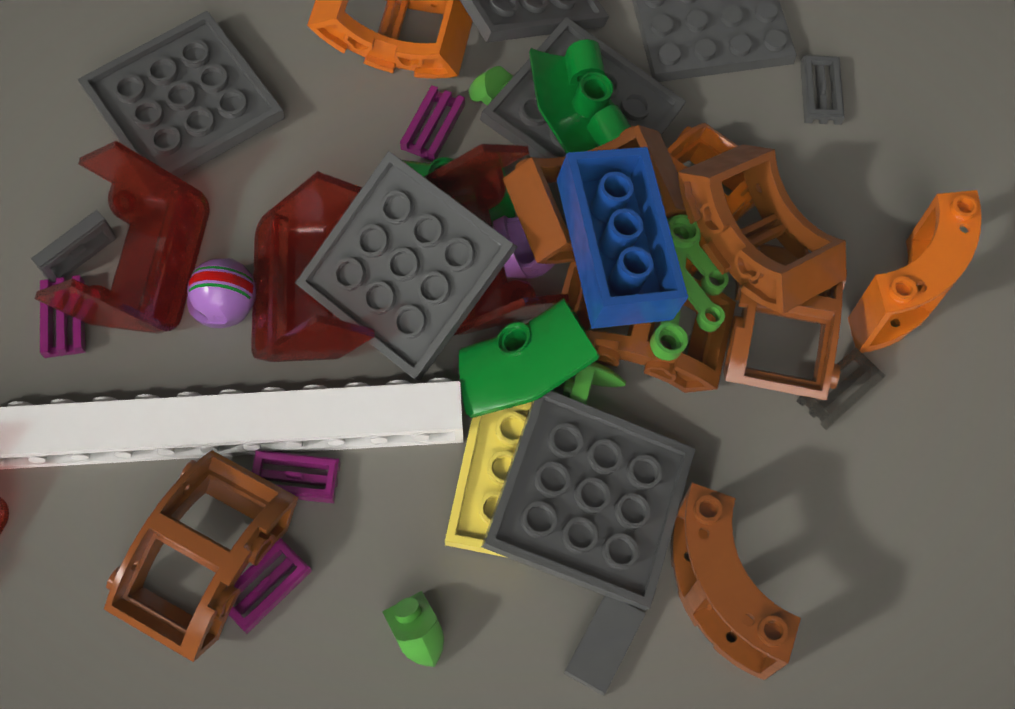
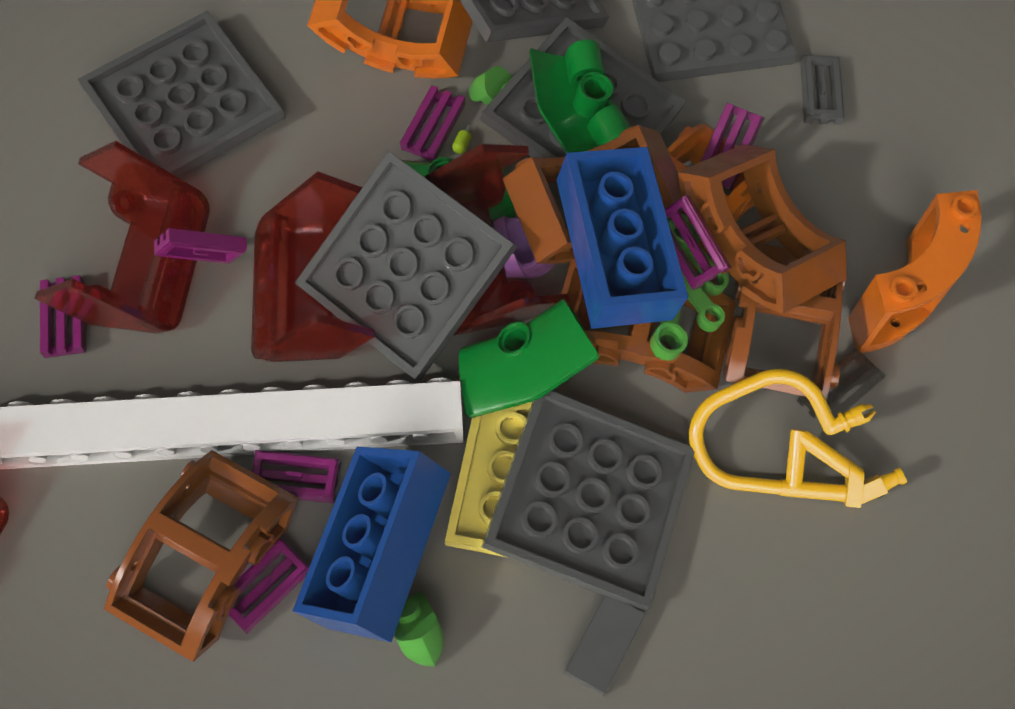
dark grey tile [31,210,116,283] -> none
medium lavender helmet [187,258,256,328] -> none
bright green plate [563,362,626,405] -> none
dark orange window [670,483,801,680] -> none
none -> magenta tile [154,228,247,264]
none -> blue brick [293,446,451,643]
none -> lime piece [452,125,472,154]
none -> magenta tile [665,195,732,290]
none -> yellow piece [689,369,907,508]
none -> magenta tile [701,103,765,190]

